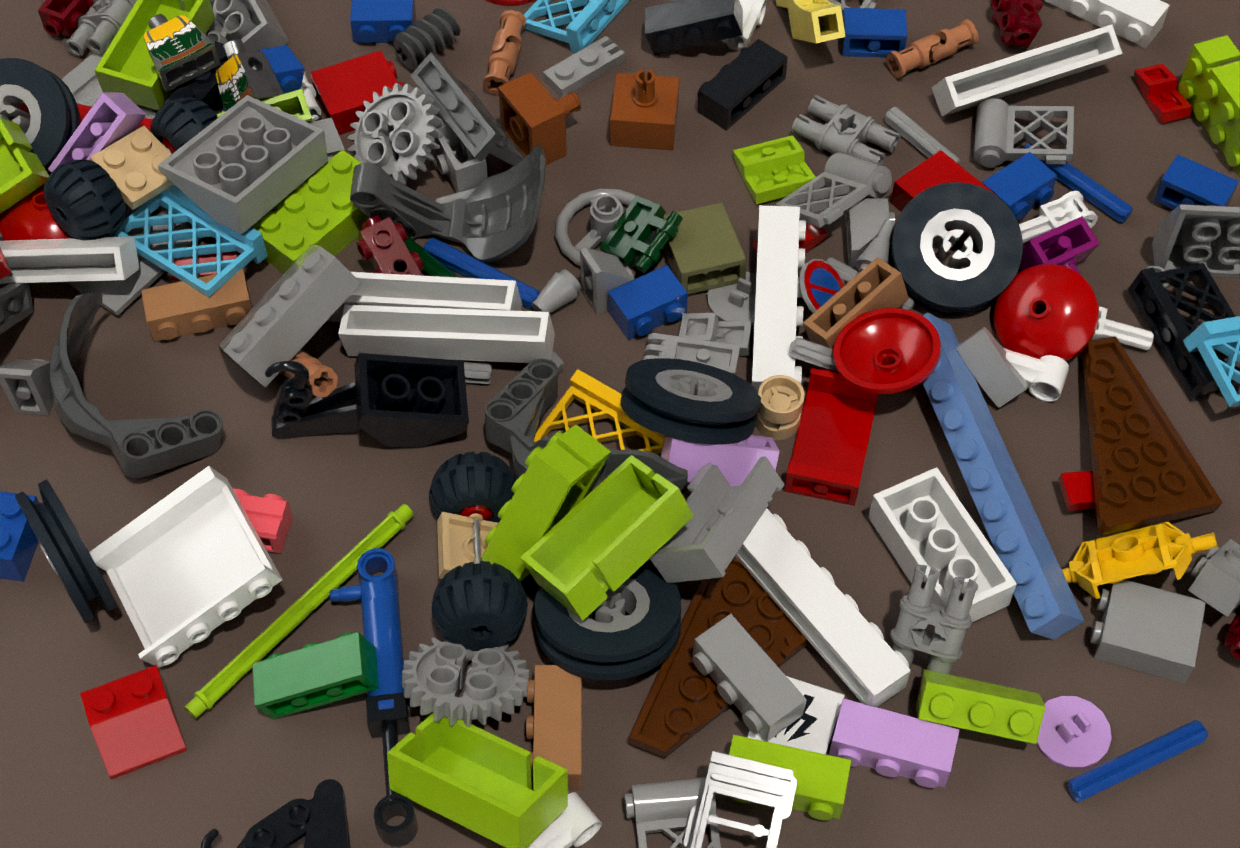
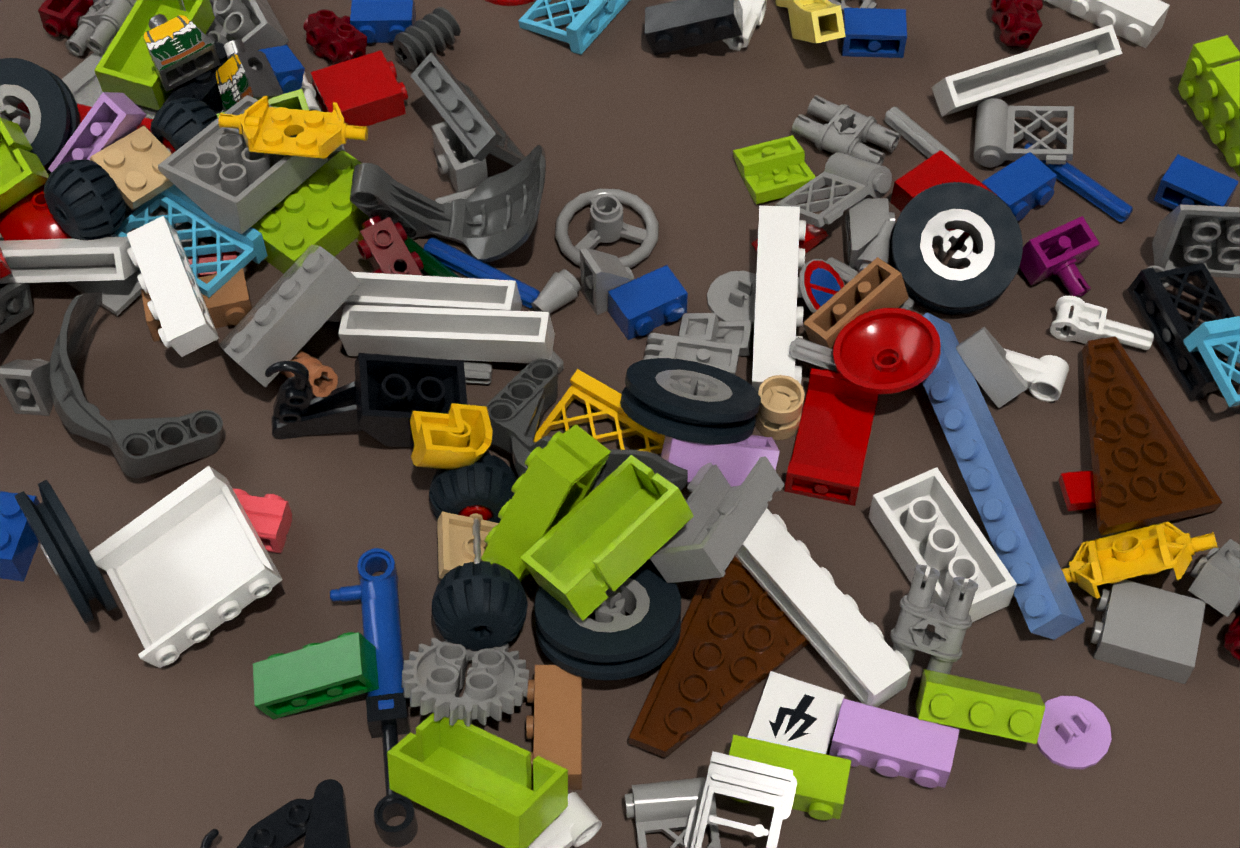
red slope [80,665,187,779] -> none
lime piece [184,504,414,719] -> none
light grey gear [347,83,443,185] -> none
nougat piece [483,10,527,96] -> none
dark orange brick [498,72,581,165] -> none
light grey hinge [543,36,628,97] -> none
dark green plate [599,195,683,273] -> none
dark orange brick [610,68,680,151] -> none
olive brick [662,202,747,294] -> none
light grey brick [692,614,807,742] -> none
black brick [697,39,788,131] -> none
nougat piece [886,19,979,79] -> none
red dish [994,264,1099,361] -> none
white connector [1019,191,1098,243] -> none
blue axle [1067,720,1208,802] -> none
red slope [1134,63,1192,124] -> none
none -> white brick [127,216,219,357]
none -> yellow plate [218,96,368,159]
none -> dark red brick [303,9,368,65]
none -> yellow brick [410,403,493,469]

